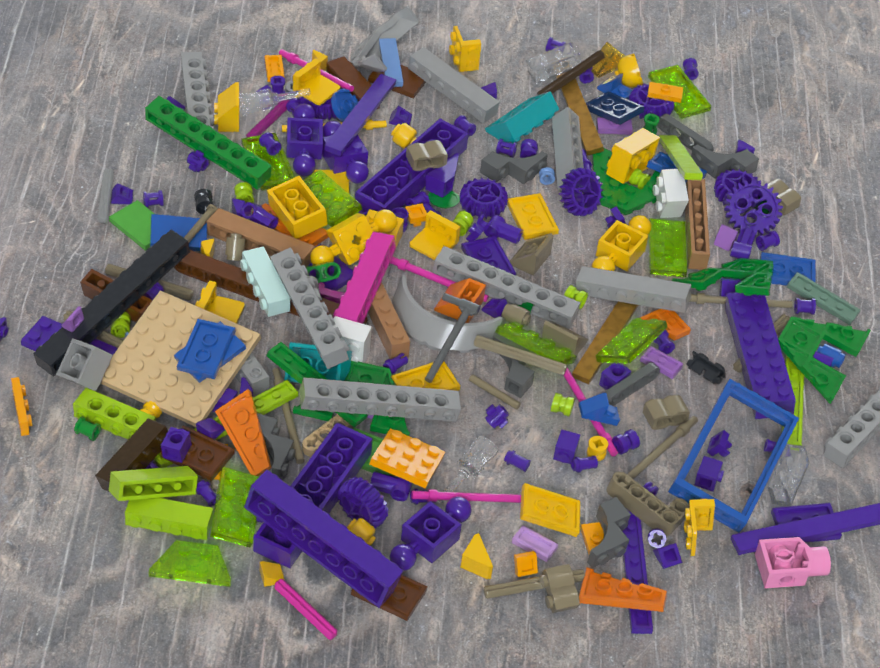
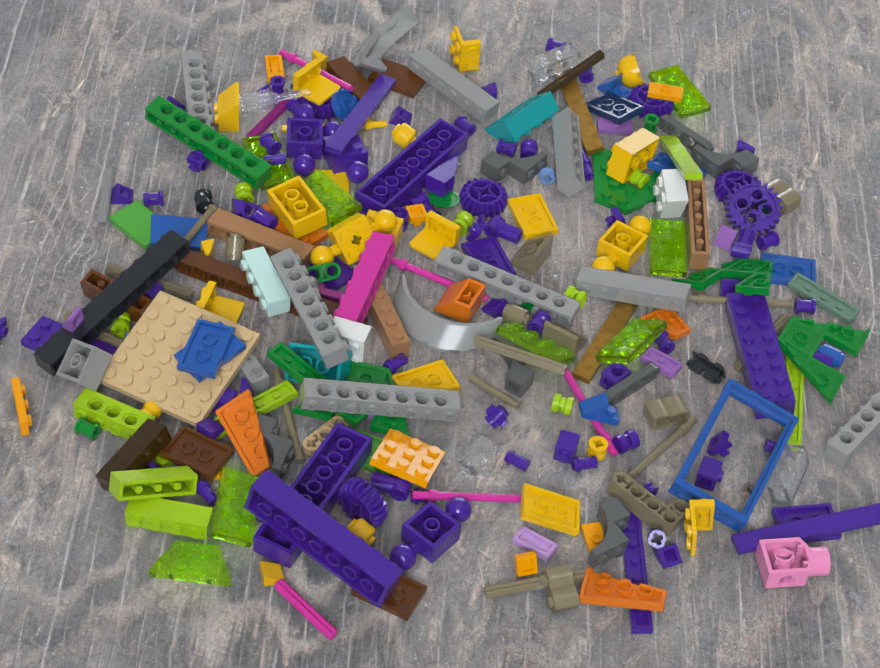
dark purple brick [161,427,192,463] -> none
medium blue tile [379,38,403,87] -> none
dark tan brick [406,140,448,171] -> none
dark grey bar [425,293,481,383] -> none
yellow slope [460,533,493,579] -> none
dark purple gear [559,168,604,216] -> none
clear yellow slope [592,42,625,78] -> none
dark purple bush [683,58,699,80] -> none
none -> dark purple pin [263,152,286,166]
none -> dark purple wheel [527,311,552,337]

